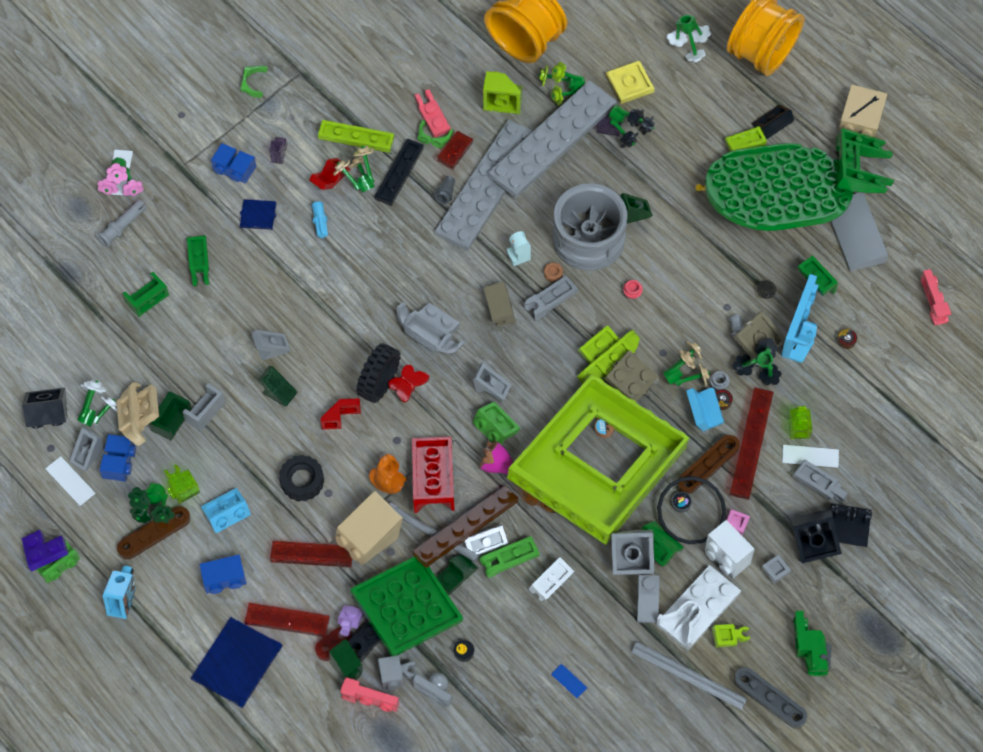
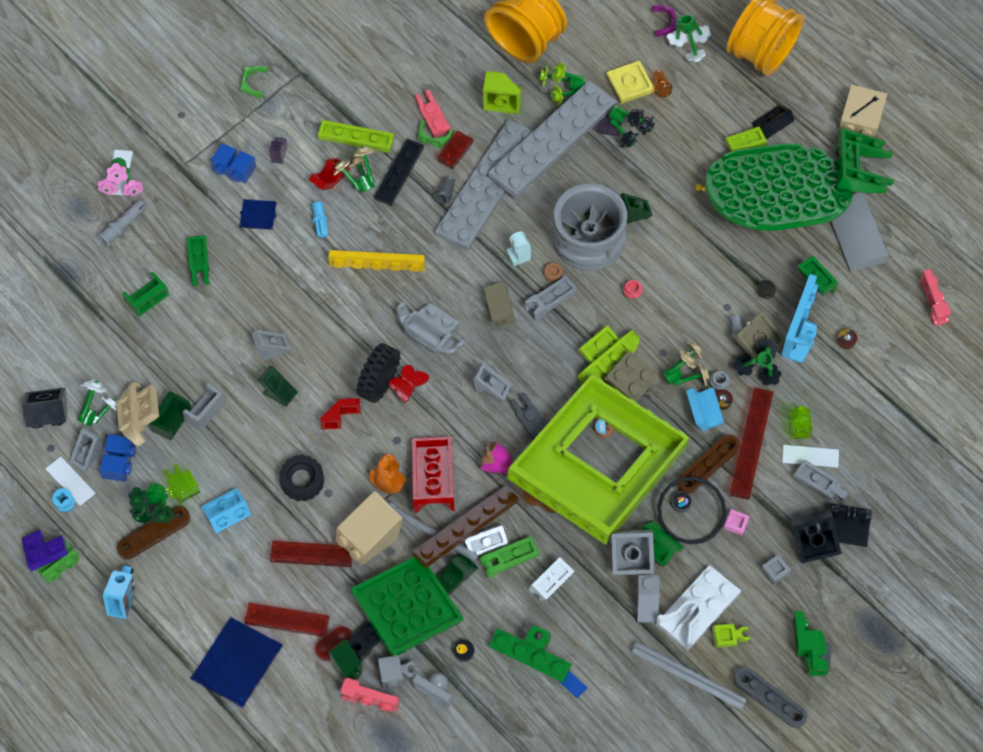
blue piece [199,554,247,594] -> none
lavender plate [338,605,364,636] -> none
bright green bracket [472,402,520,445] -> none
white brick [705,520,754,579] -> none
none -> medium azure wheel [52,488,75,513]
none -> yellow plate [328,250,425,272]
none -> green plate [488,625,572,683]
none -> dark grey hinge [510,393,547,440]
none -> magenta cap [652,5,676,37]
none -> clear orange cone [654,70,673,97]

